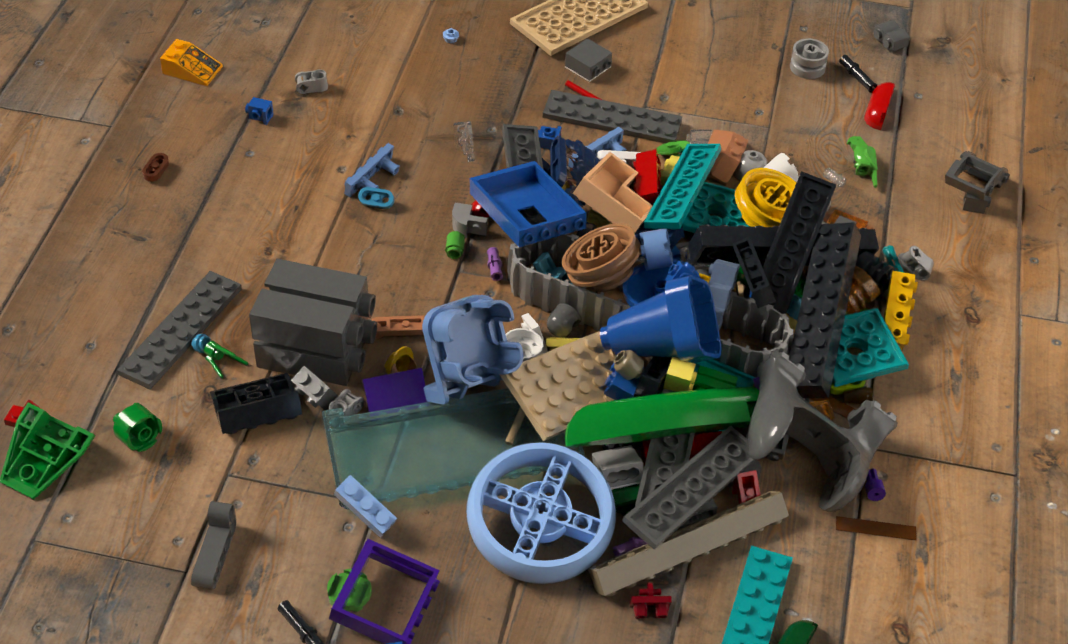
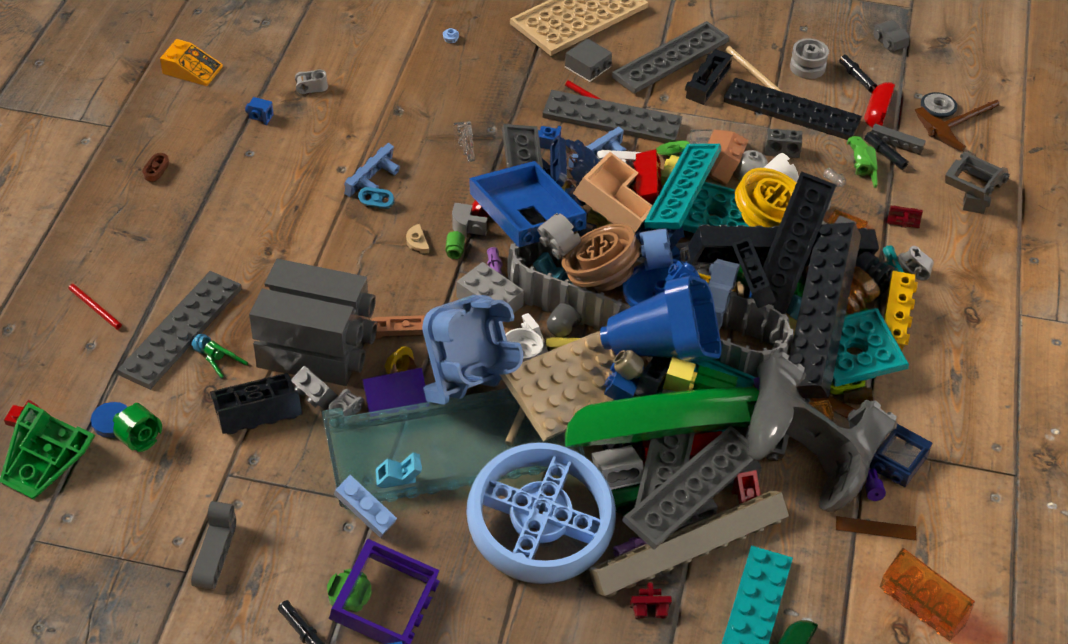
none -> red piece [68,284,122,330]
none -> blue tile [90,402,127,438]
none -> medium azure brick [376,452,422,491]
none -> tan plate [406,224,429,254]
none -> light grey brick [456,262,524,313]
none -> light grey brick [537,213,581,259]
none -> dark grey plate [612,21,729,94]
none -> black brick [685,49,733,105]
none -> black plate [723,78,862,140]
none -> tan piece [726,46,782,92]
none -> dark grey brick [765,128,802,158]
none -> black pin [864,131,909,170]
none -> dark blue window [869,424,933,487]
none -> dark grey piece [871,124,926,155]
none -> clear orange slope [880,548,975,641]
none -> dark red hips [887,205,923,228]
none -> reddish brown piece [915,100,999,151]
none -> light grey wheel [921,92,958,118]

